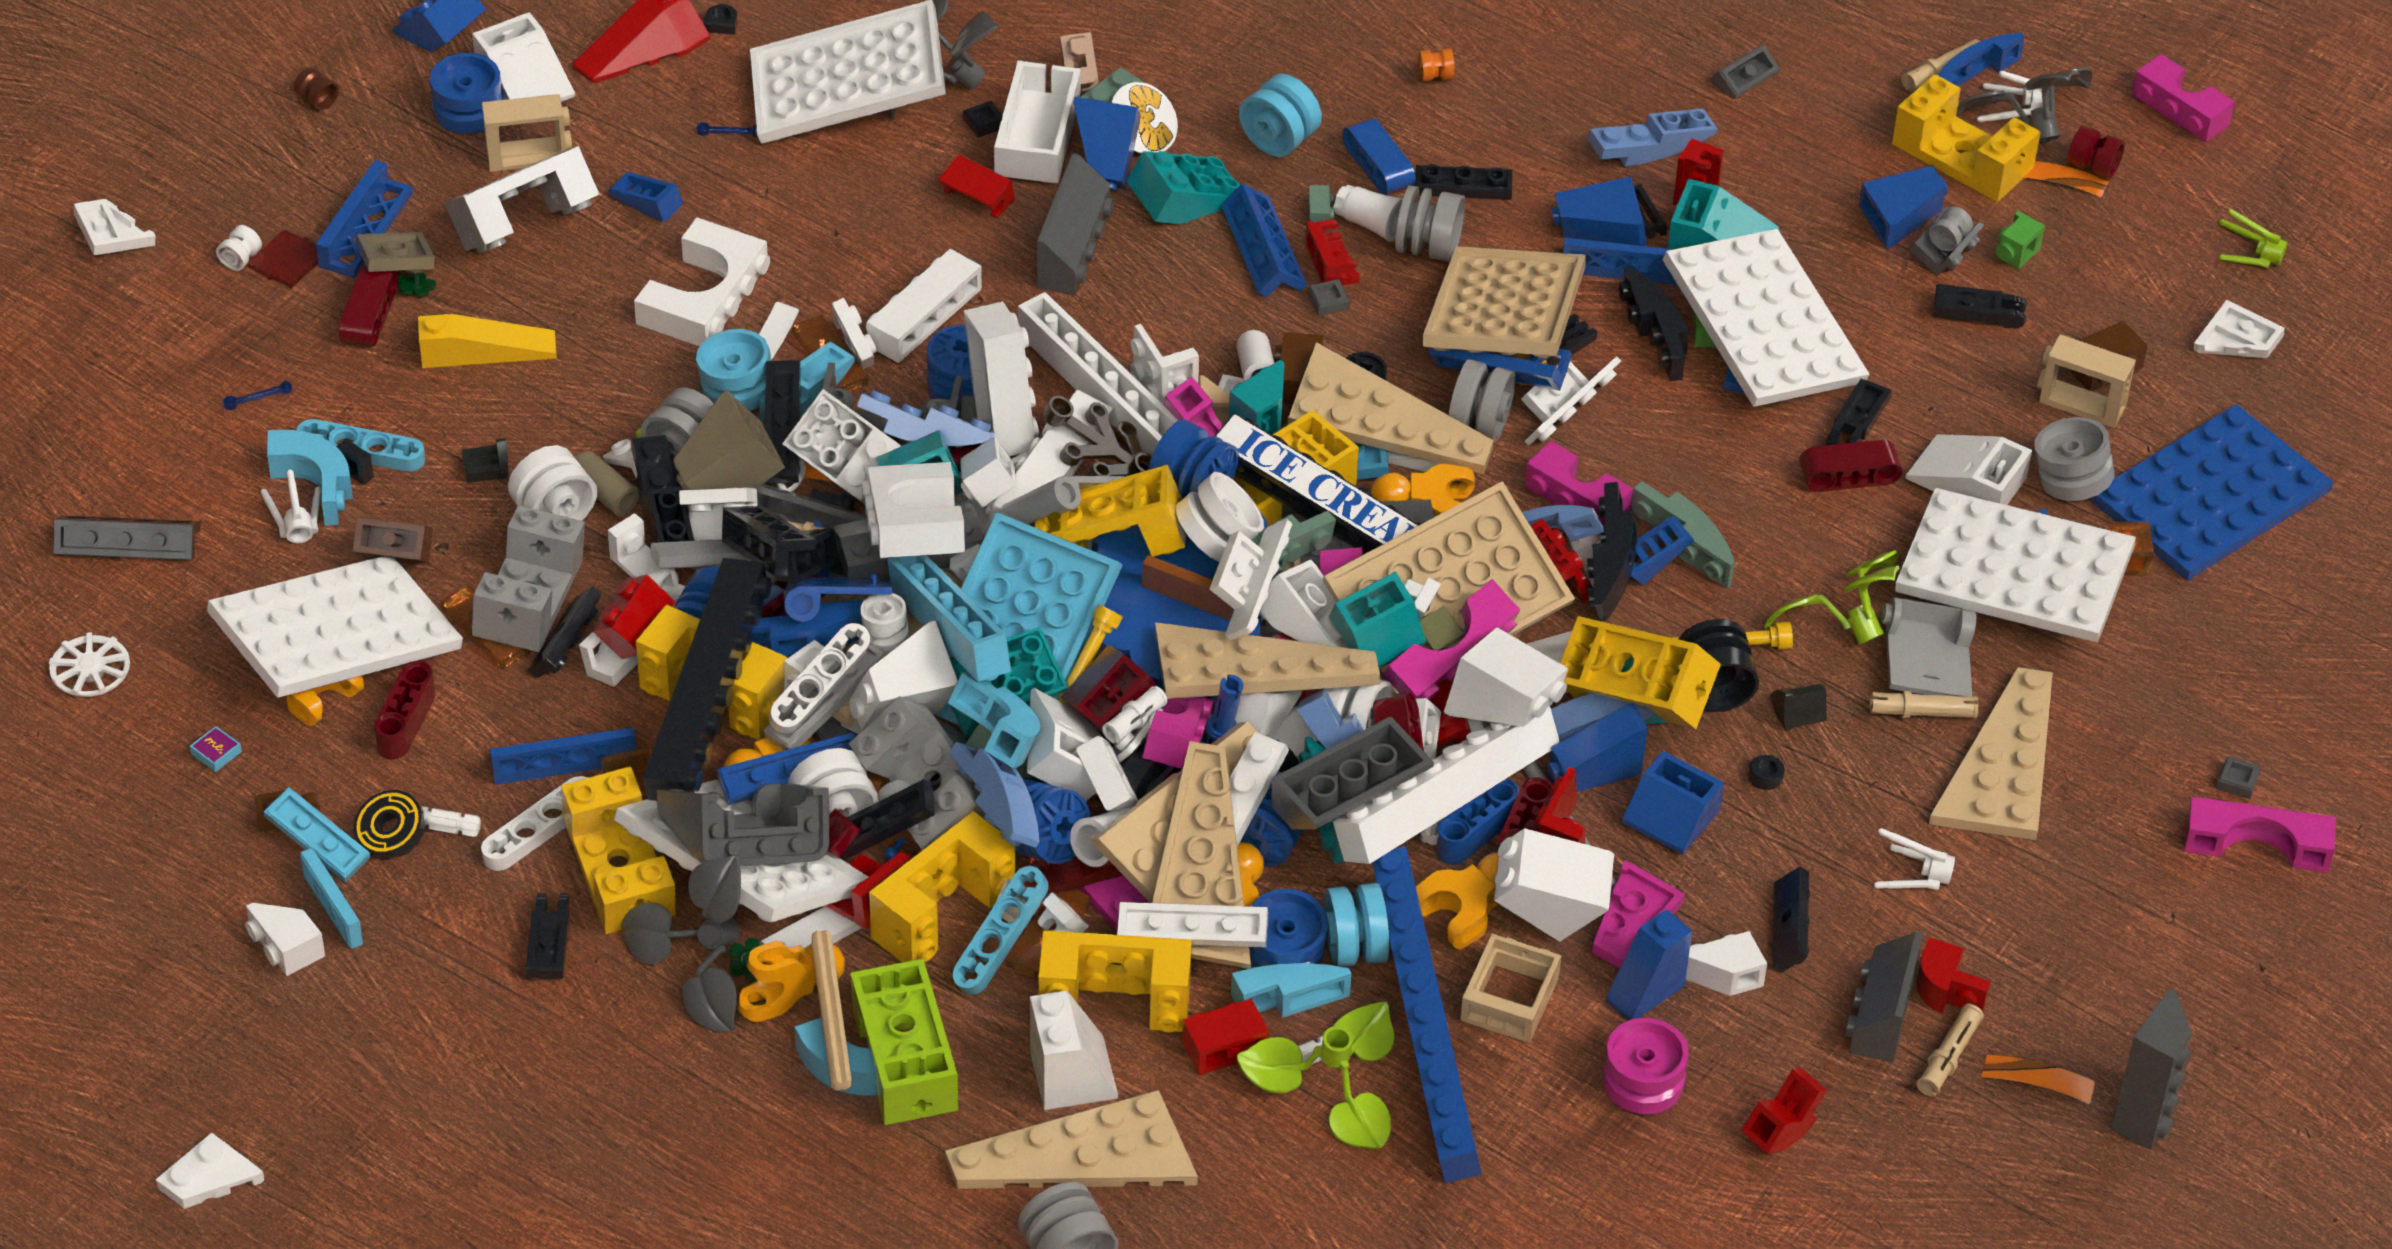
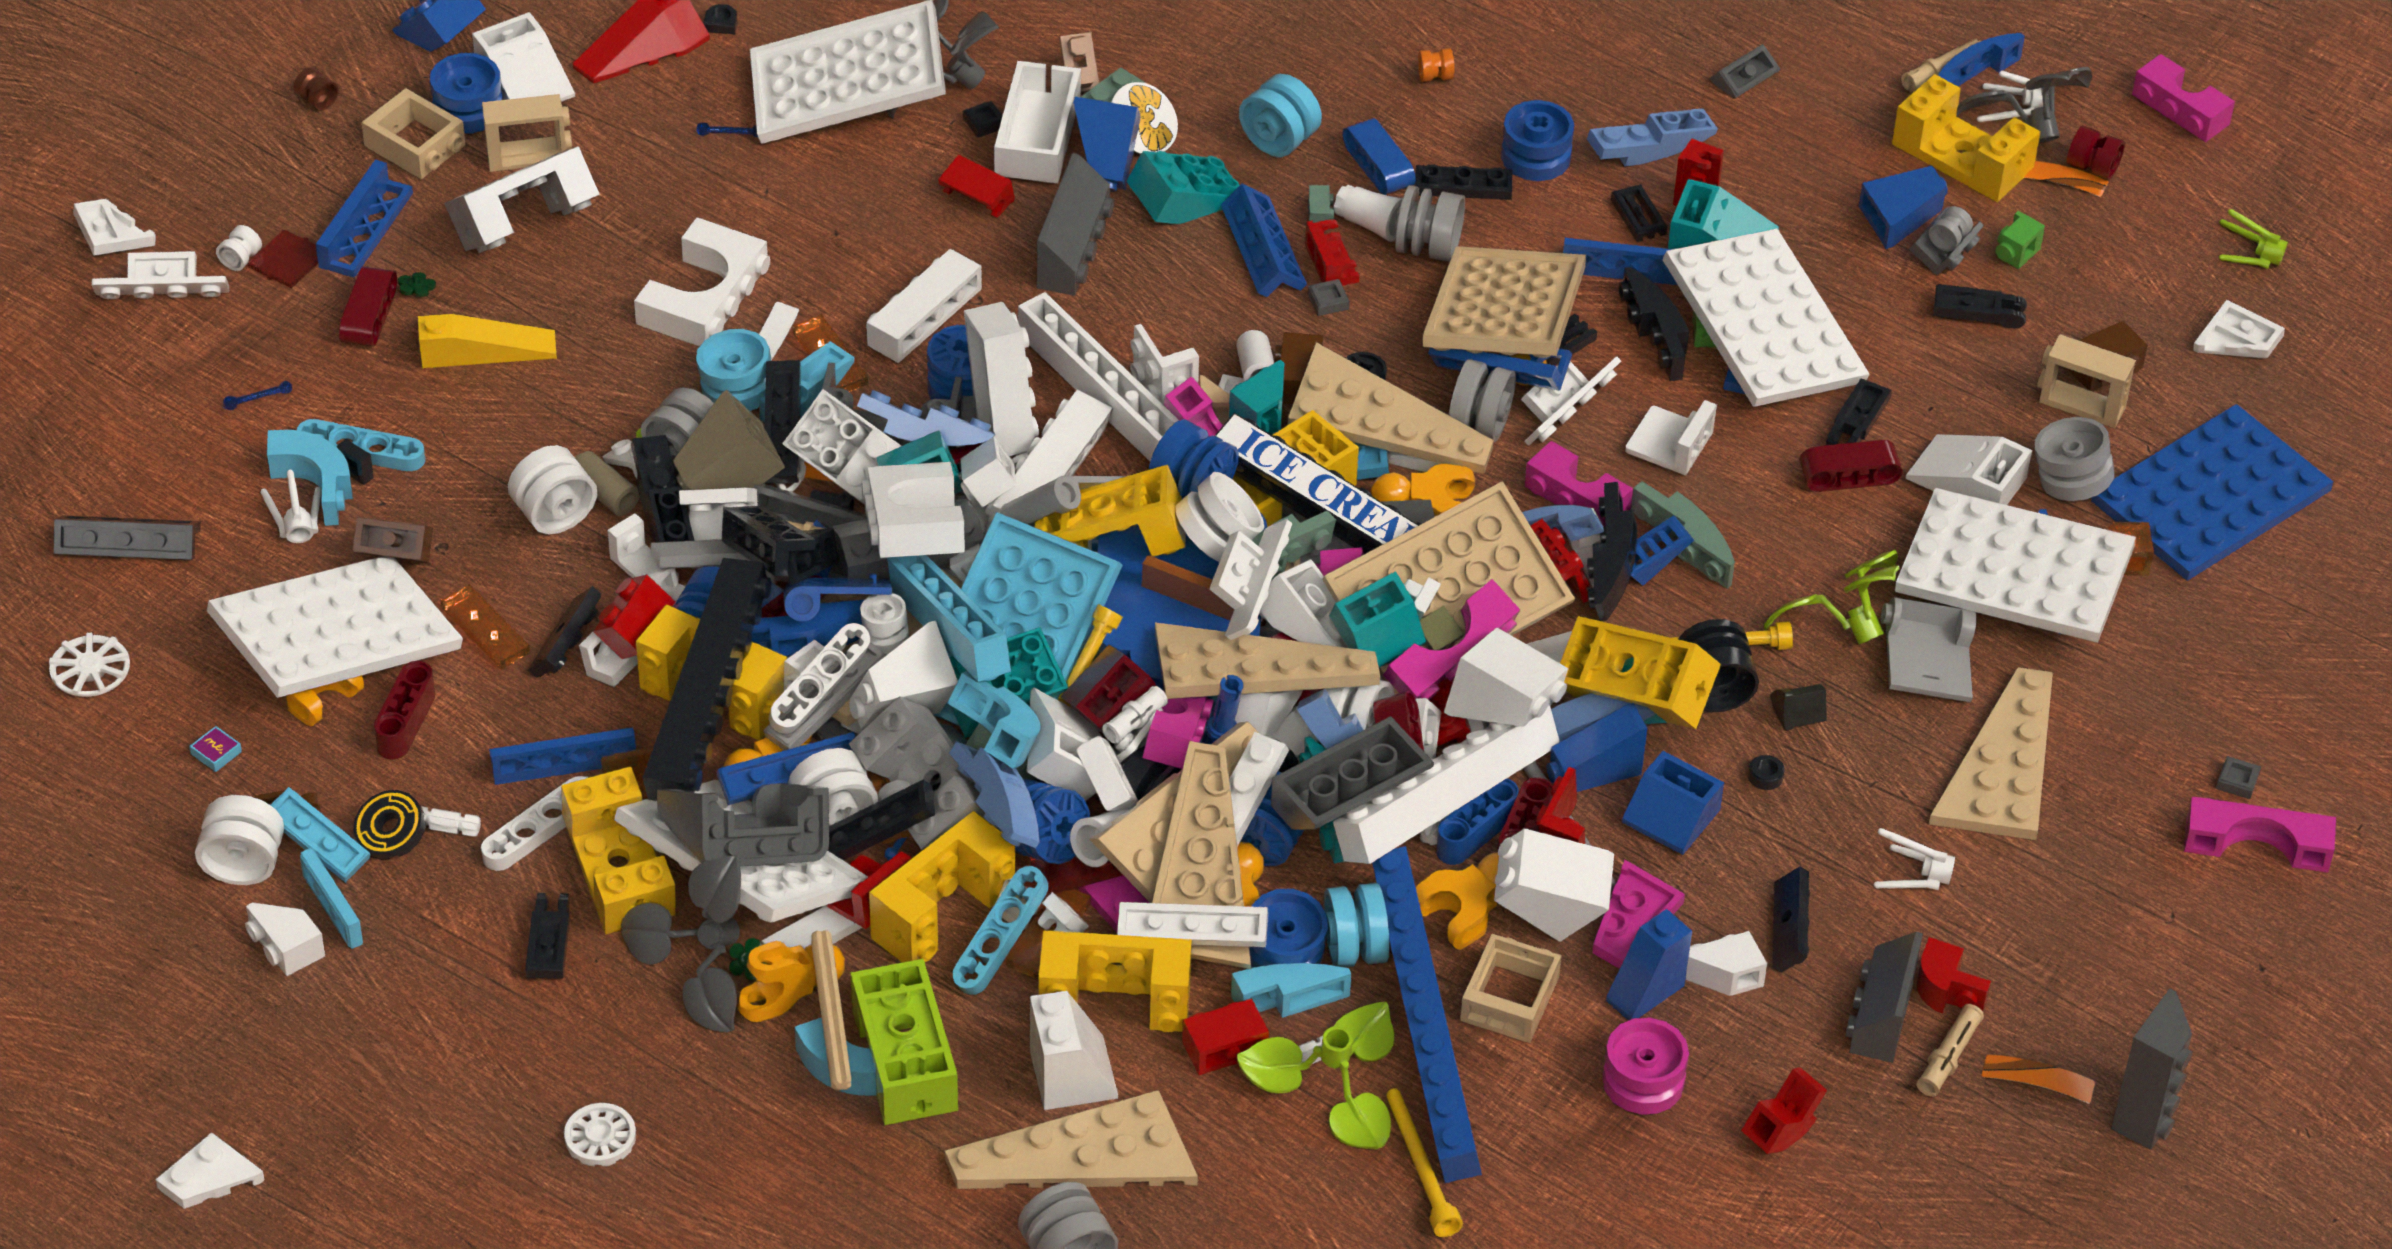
dark tan plate [357,232,435,273] -> none
pearl dark grey tile [462,438,509,483] -> none
light grey plate [472,505,585,652] -> none
blue slope [608,171,682,222] -> none
dark red tile [828,808,861,859] -> none
white wing [832,298,877,370] -> none
dark brown plant [1044,396,1152,476] -> none
blue slope [1551,176,1647,246] -> none
tan pin [1869,690,1978,719] -> none
none -> white bracket [92,251,229,299]
none -> white wheel [195,795,284,885]
none -> tan window [362,88,466,179]
none -> white wheel [564,1103,636,1167]
none -> yellow piece [1386,1088,1463,1237]
none -> blue wheel [1501,100,1575,181]
none -> white bracket [1625,400,1717,475]

